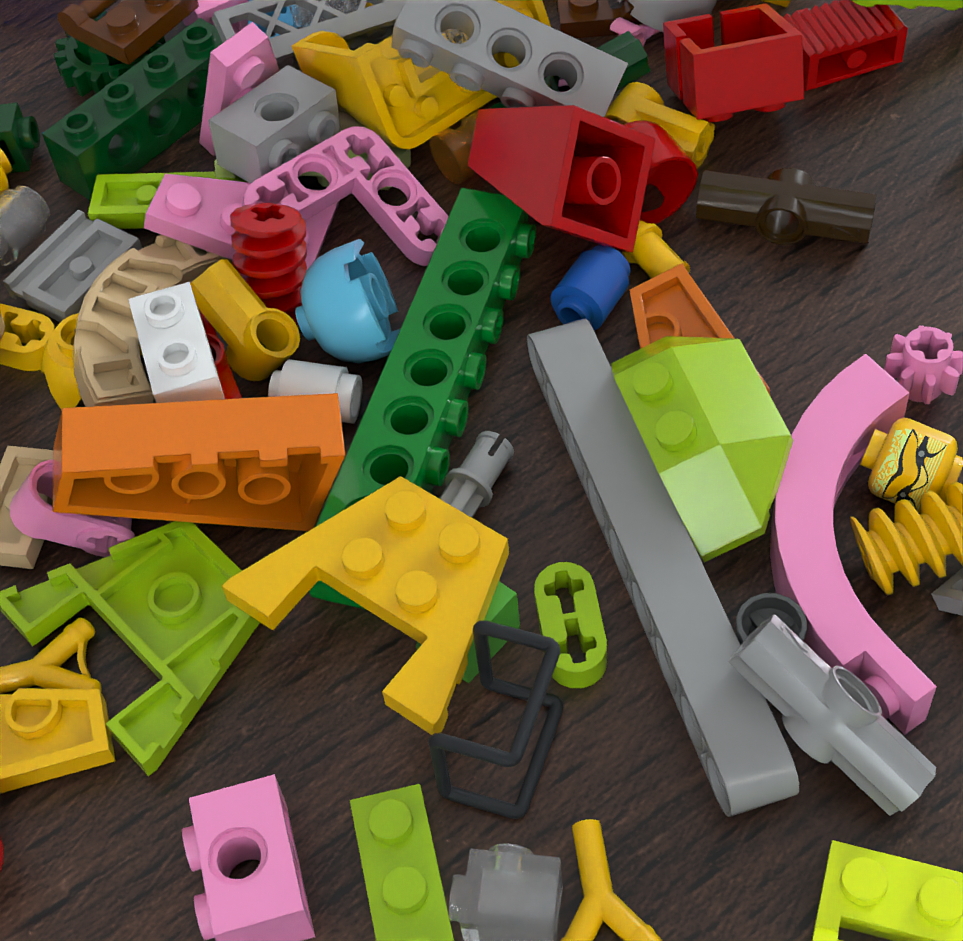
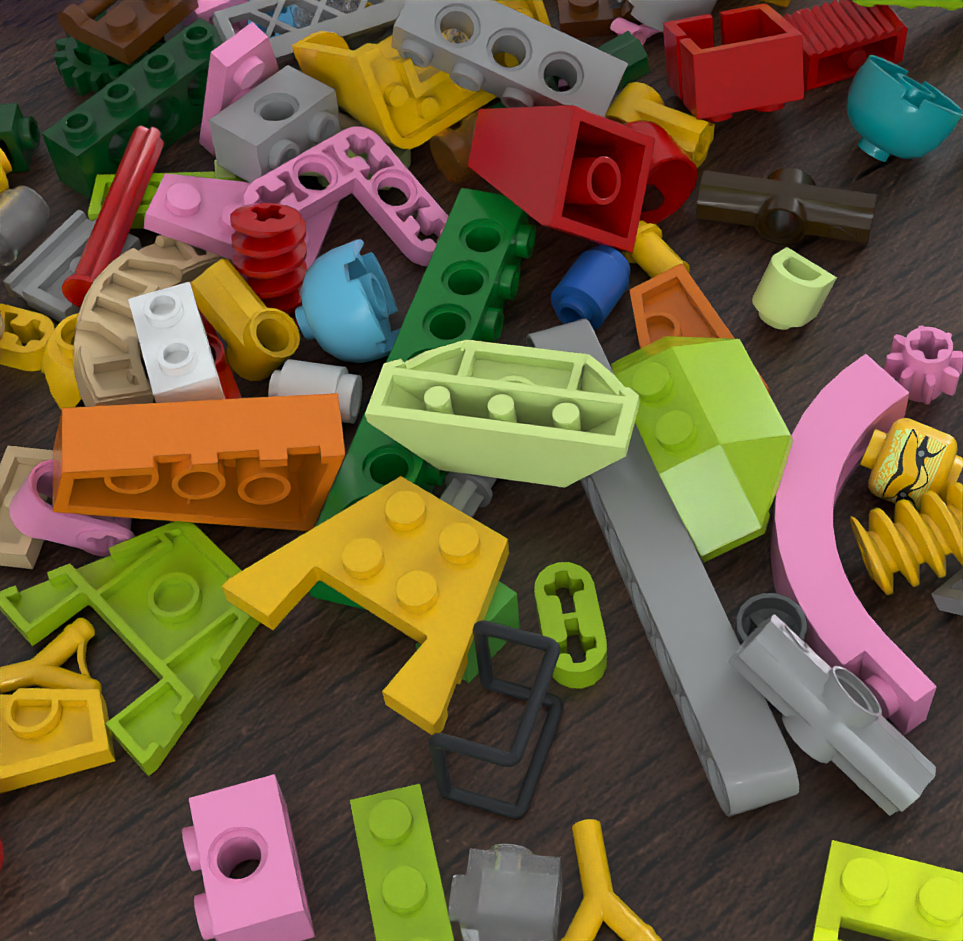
none -> red axle [62,126,164,308]
none -> yellowish green wedge [365,340,640,488]
none -> yellowish green plate [752,247,837,330]
none -> teal cylinder [846,55,963,162]

